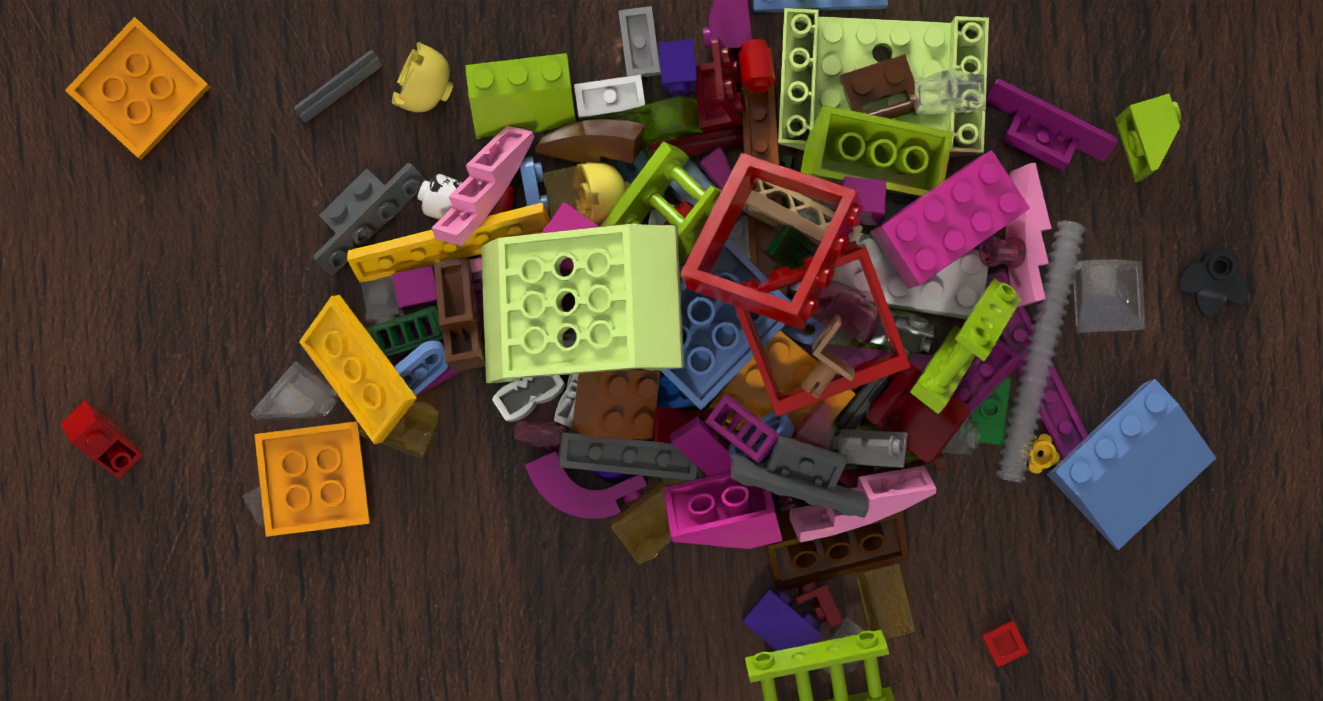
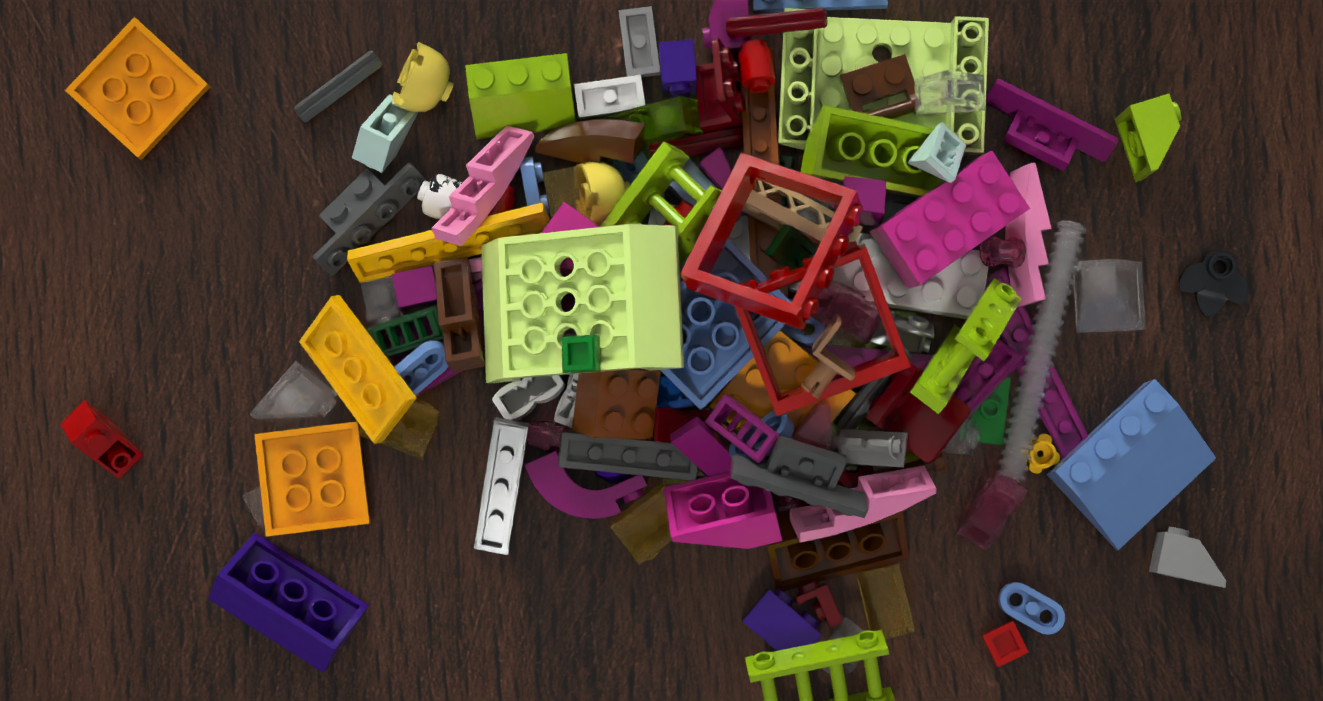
none -> dark purple slope [208,532,369,673]
none -> light aqua slope [352,94,418,173]
none -> tile [474,417,530,555]
none -> green tile [561,334,601,374]
none -> dark red axle [726,8,828,38]
none -> light aqua slope [908,122,966,183]
none -> clear pink brick [956,473,1028,550]
none -> medium blue plate [998,582,1065,635]
none -> light grey slope [1149,526,1227,588]

